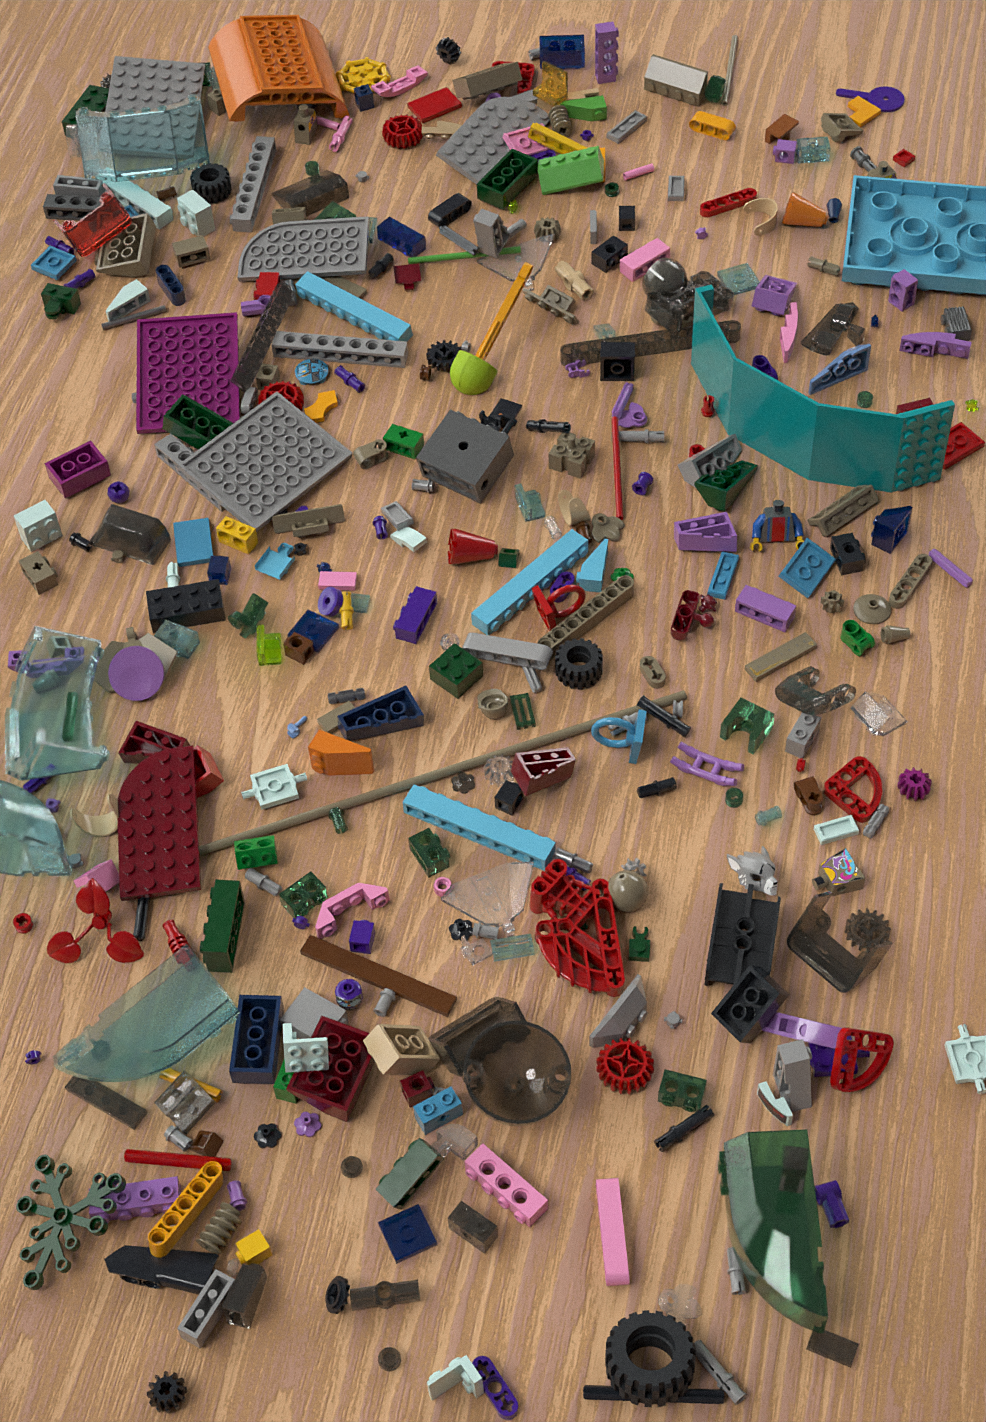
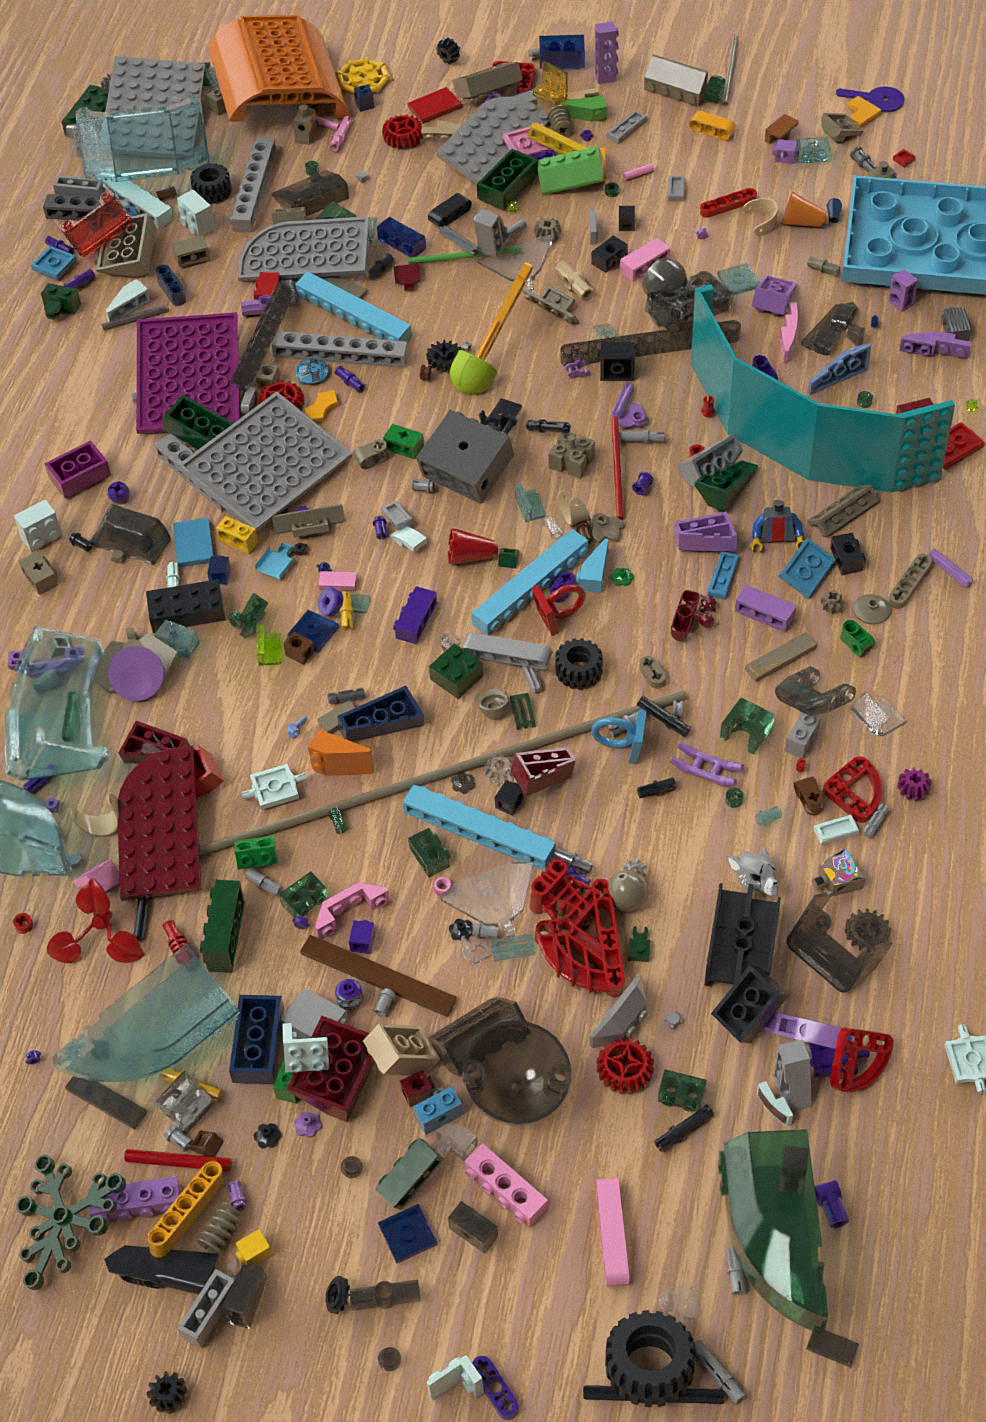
bright pink slope [371,65,428,97] -> none
dark tan beam [537,576,634,661] -> none
clear blue slope [871,506,913,554] -> none
dark tan cone [880,625,910,644] -> none

